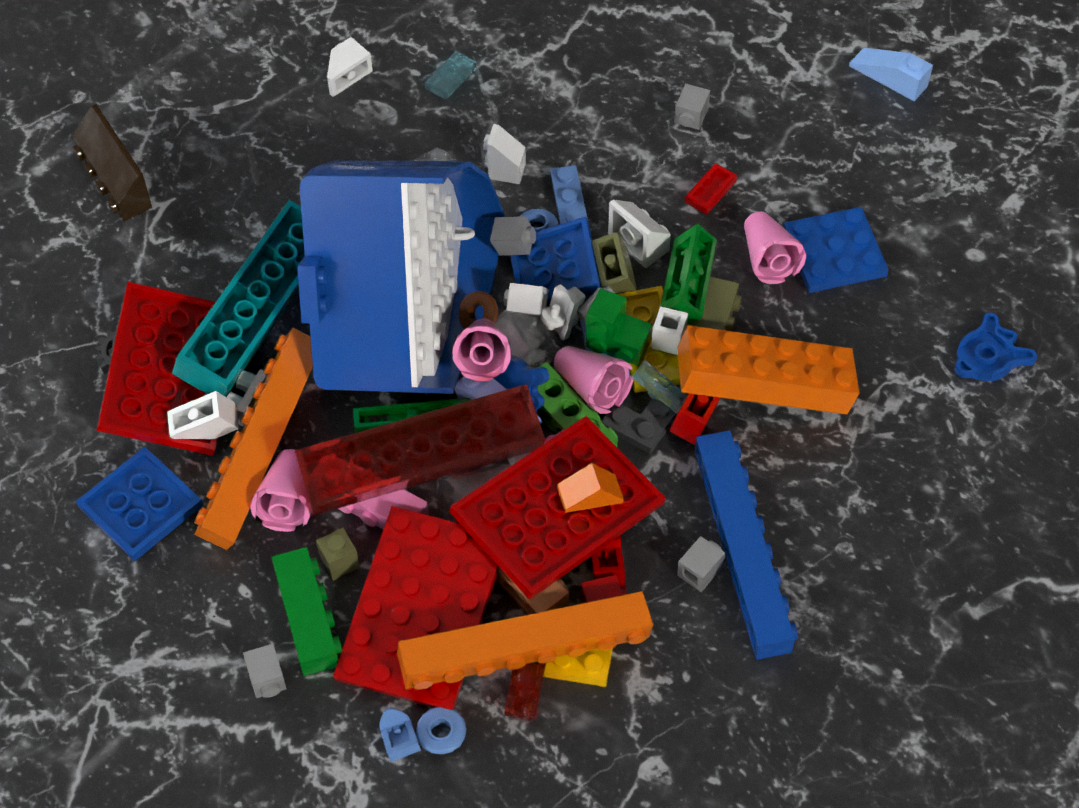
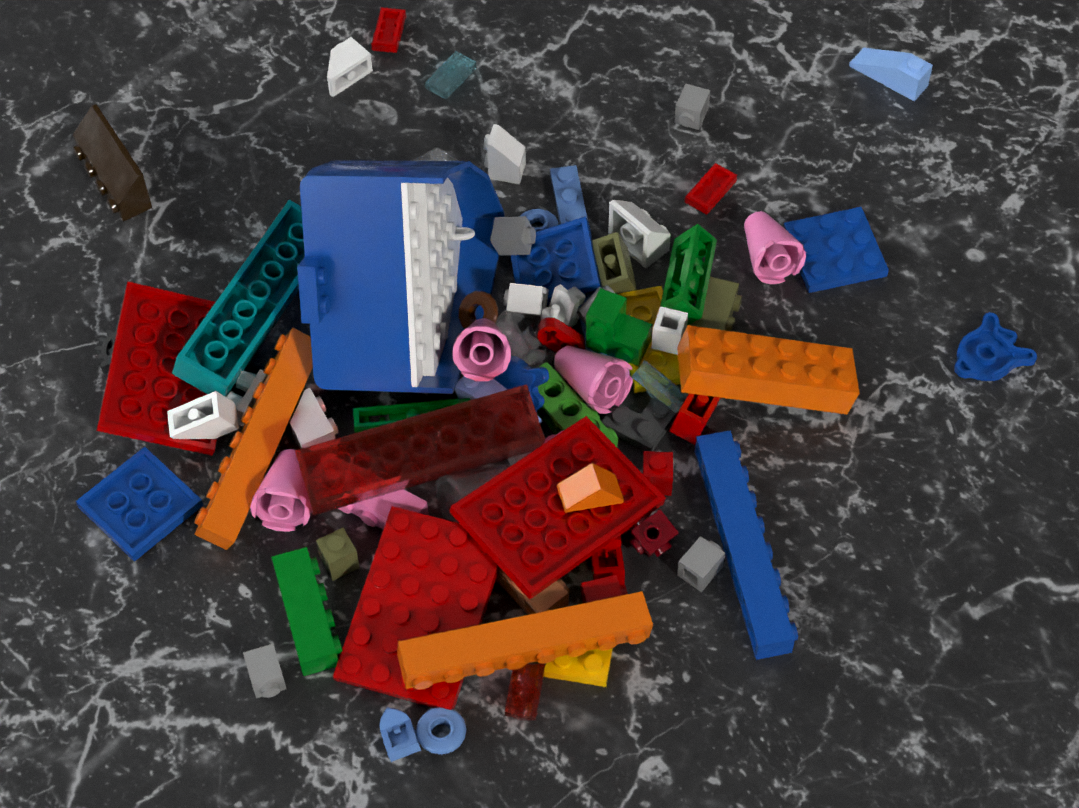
none -> white slope [290,388,338,460]
none -> red plate [371,7,406,53]
none -> red beam [537,317,586,353]
none -> dark red brick [630,509,679,558]
none -> red brick [642,451,673,496]

